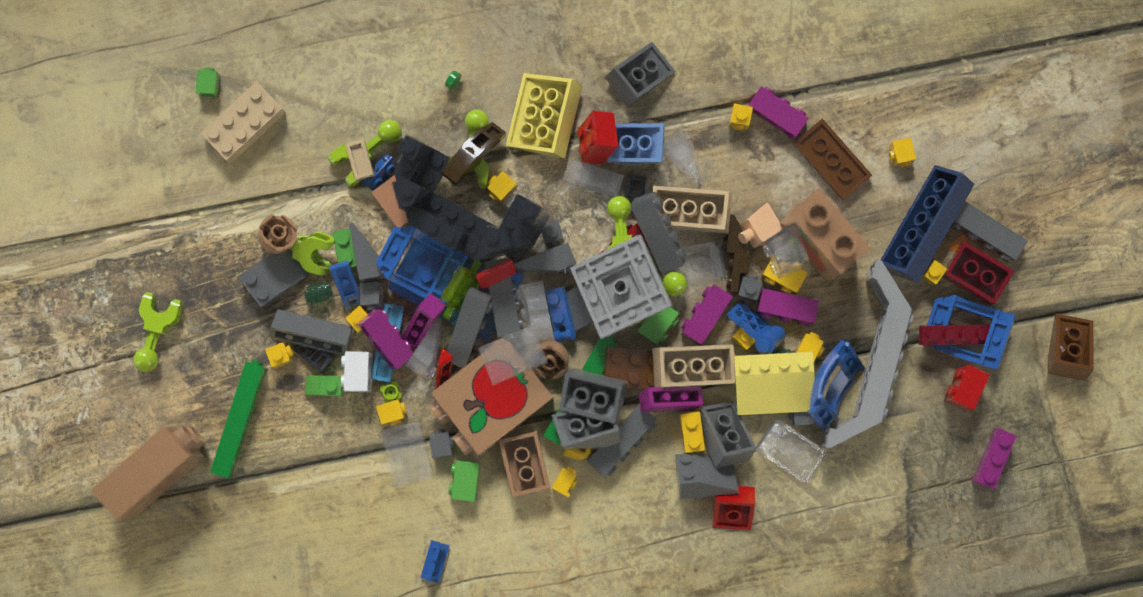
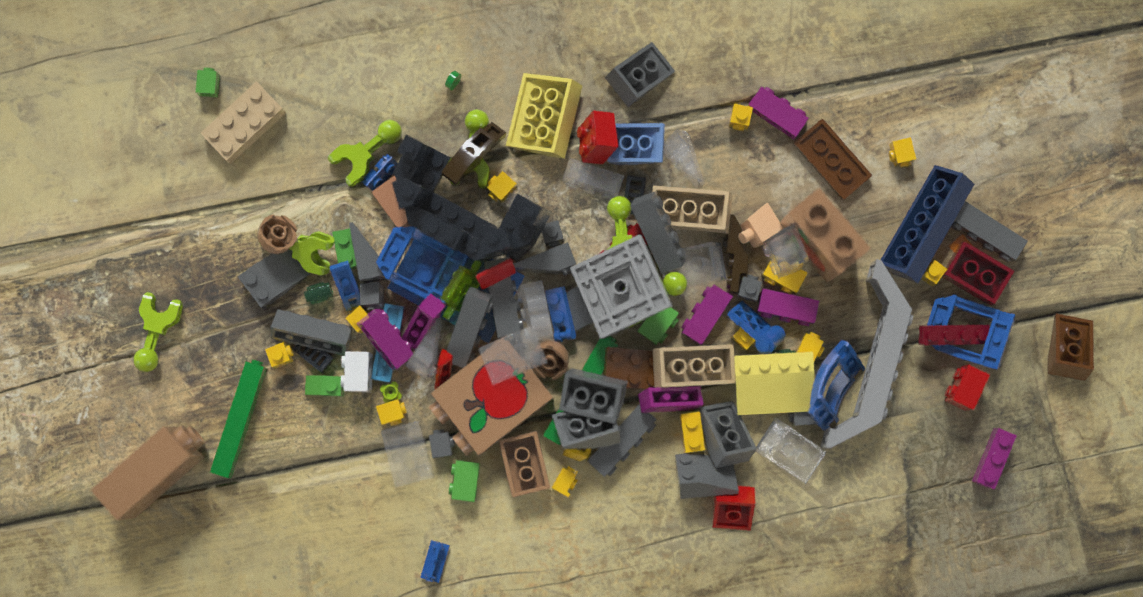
tan tile [345,139,375,181] -> none

